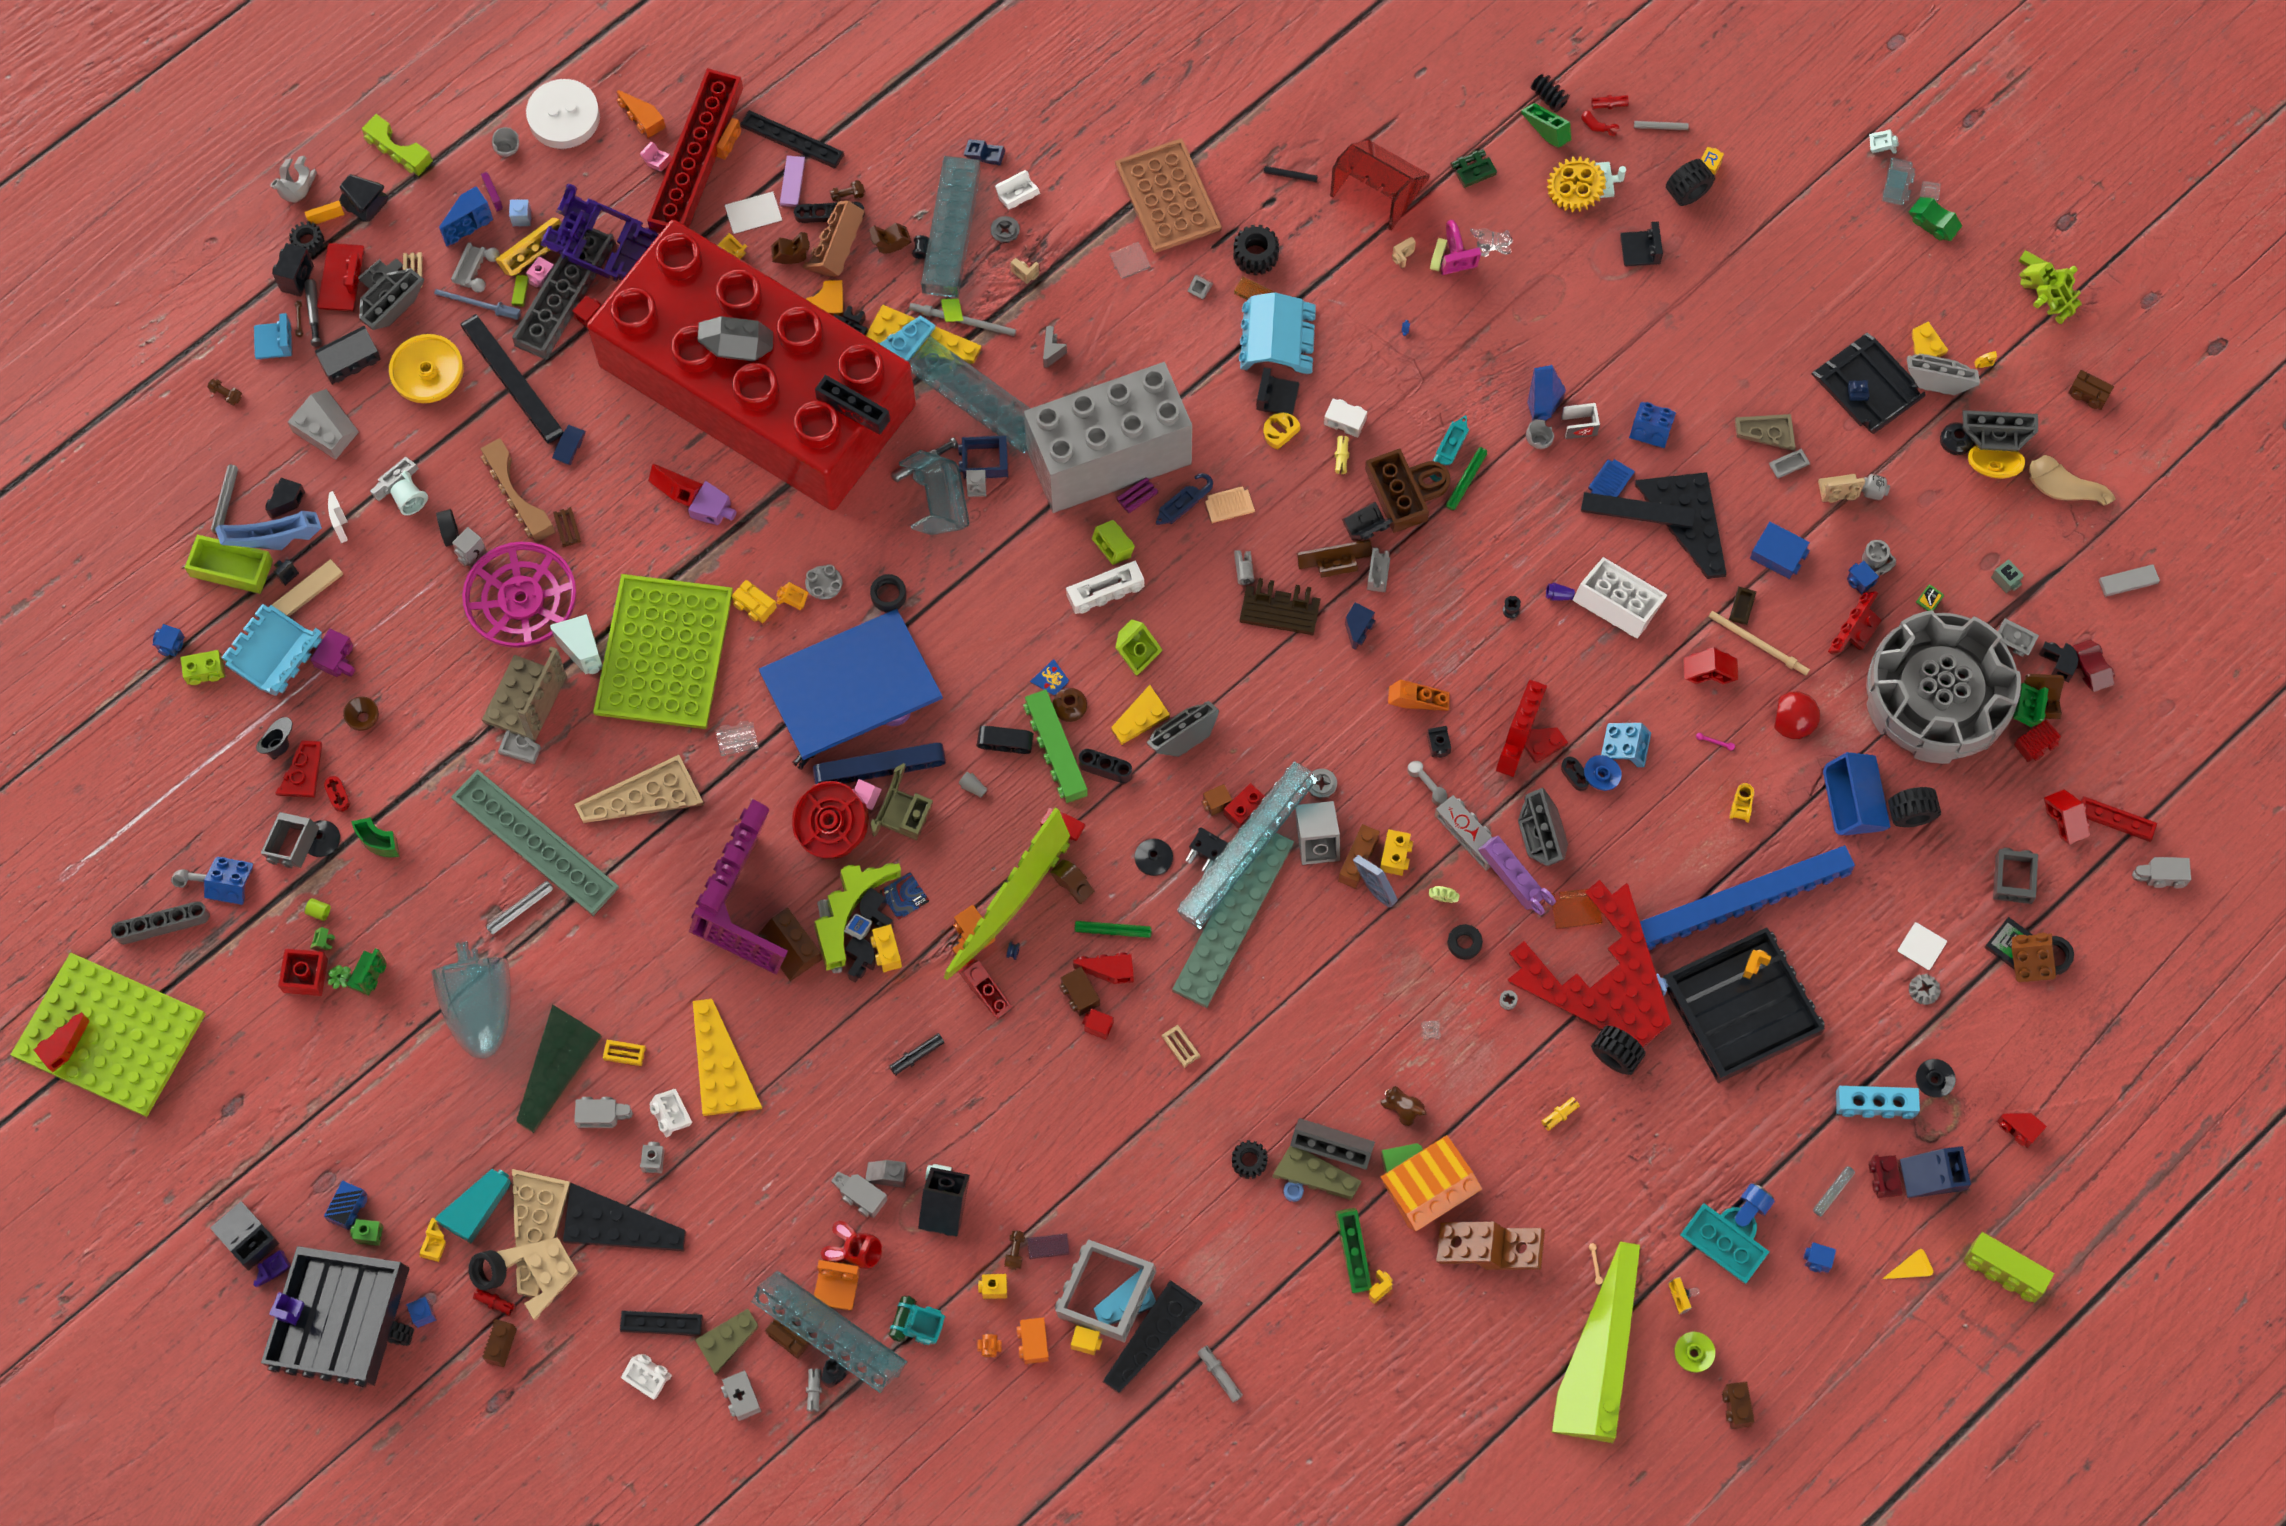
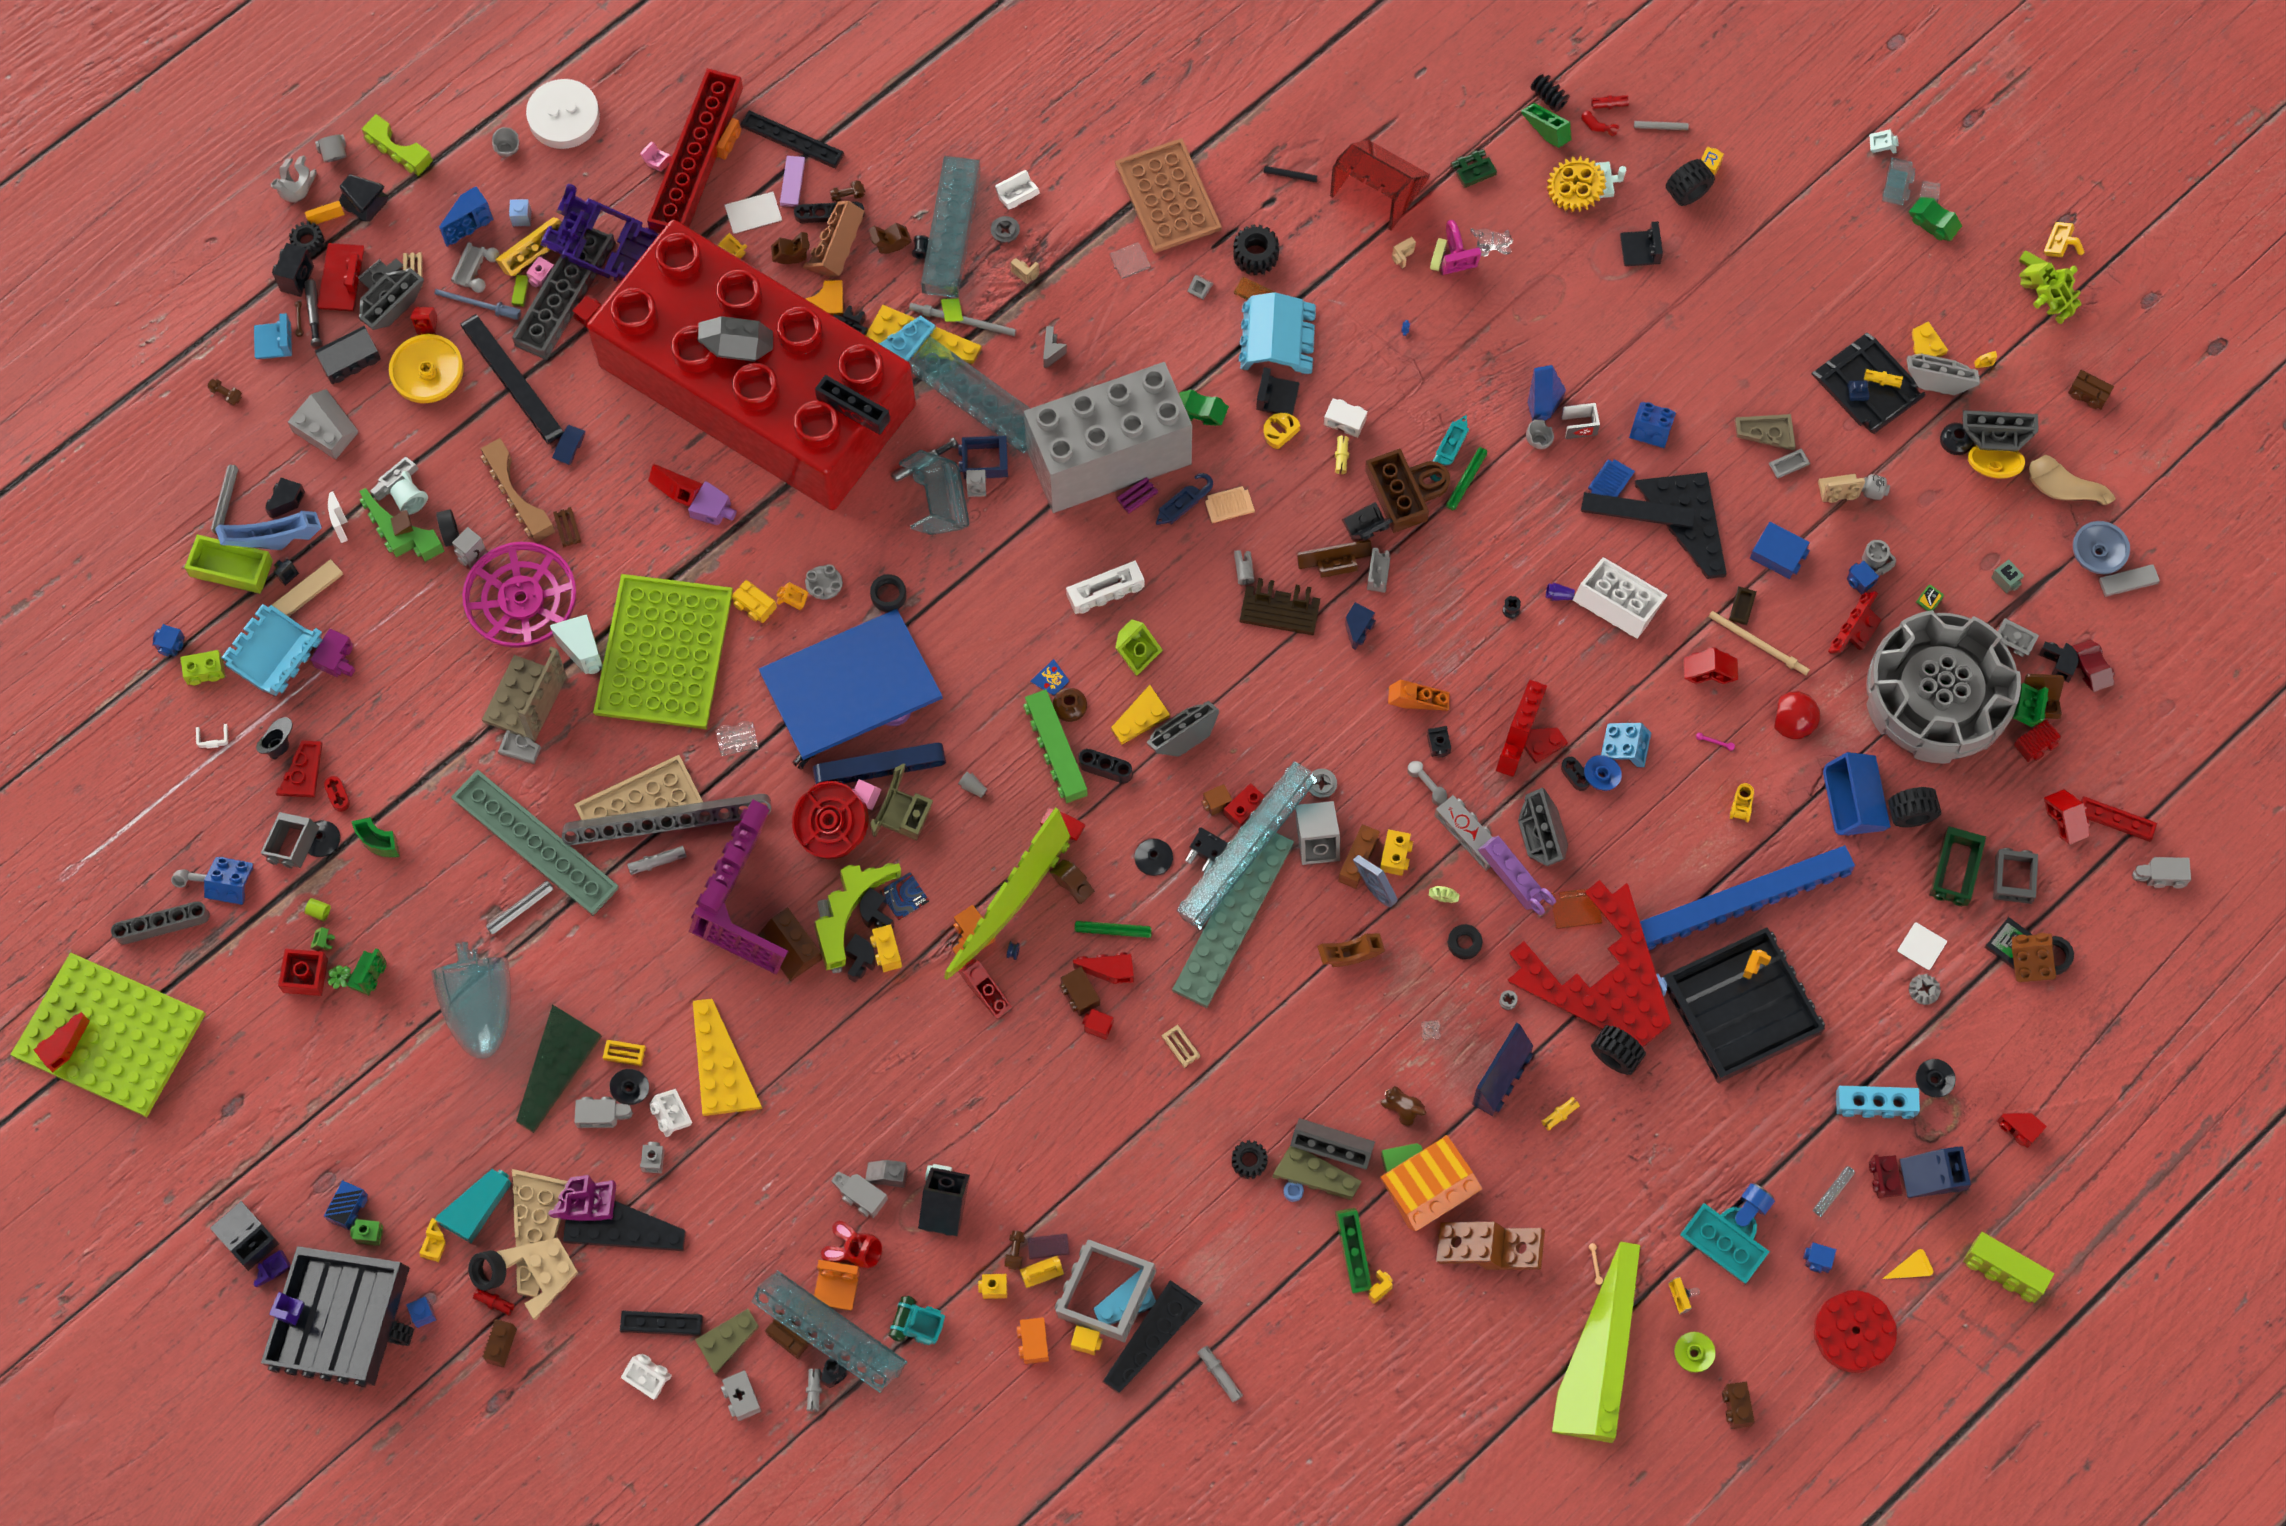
reddish brown piece [343,697,379,731] -> none
magenta tile [481,172,503,211] -> none
orange slope [616,90,666,138] -> none
slope [844,914,872,940] -> none
black pin [889,1033,945,1076] -> none
dark blue slope [964,139,1006,165] -> none
black beam [976,726,1034,754] -> none
orange gear [977,1334,1002,1357] -> none
lime brick [1091,520,1135,565] -> none
none -> white piece [196,724,228,749]
none -> light grey piece [315,134,347,162]
none -> bright green arch [359,488,444,561]
none -> reddish brown slope [390,510,413,536]
none -> red slope [411,307,437,335]
none -> magenta slope [548,1175,617,1221]
none -> dark grey beam [562,793,771,845]
none -> black dish [609,1069,649,1105]
none -> light grey pin [627,845,686,875]
none -> yellow hinge [1020,1256,1064,1288]
none -> green brick [1179,390,1229,426]
none -> dark orange arch [1317,933,1385,967]
none -> dark blue slope [1472,1022,1534,1116]
none -> red piece [1814,1290,1897,1373]
none -> yellow pin [1864,369,1903,388]
none -> dark green piece [1929,826,1986,906]
none -> yellow plate [2044,222,2085,257]
none -> sand blue dish [2073,521,2130,574]

